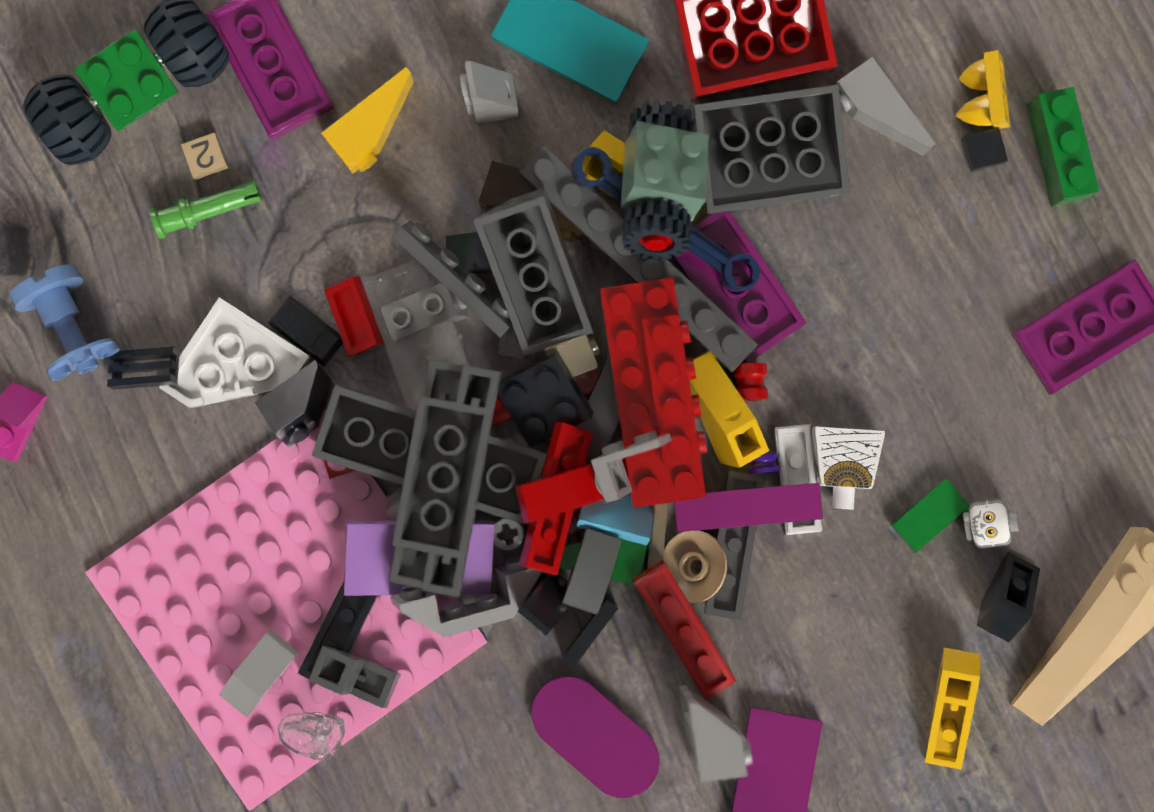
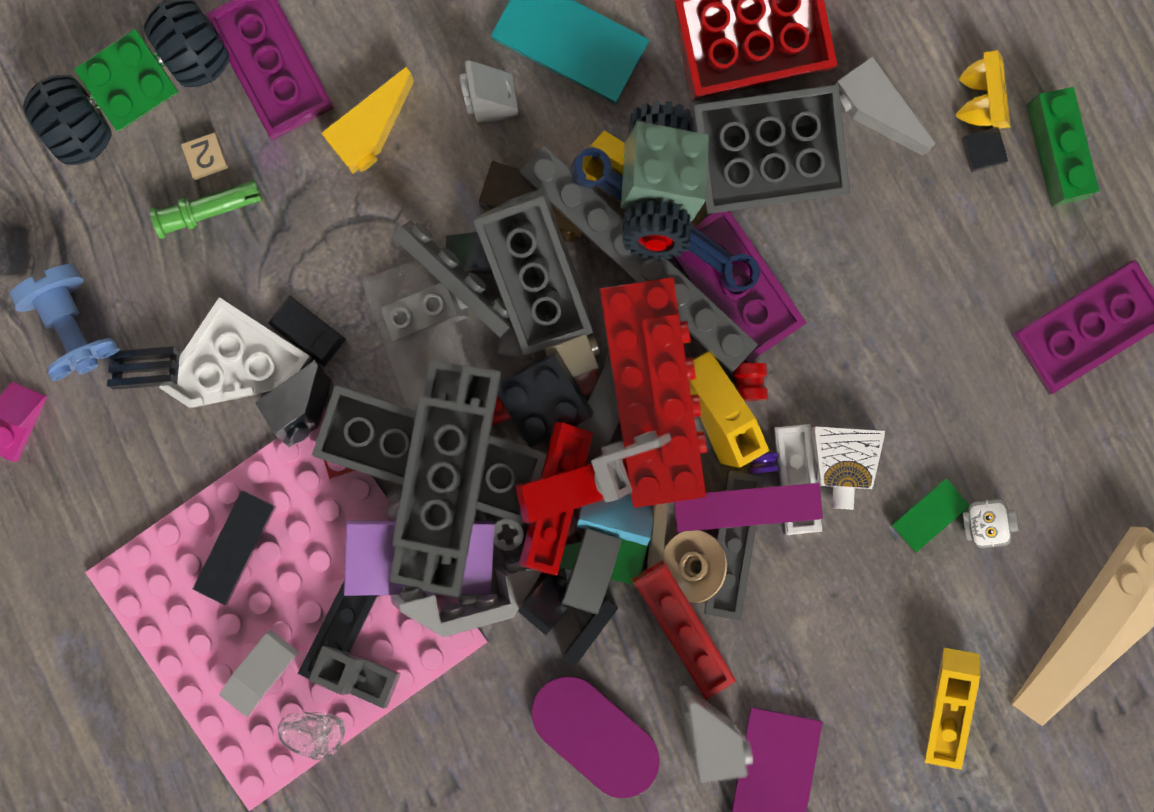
red tile [324,276,384,357] -> none
black slope [976,552,1040,643] -> none
none -> black tile [193,490,276,605]

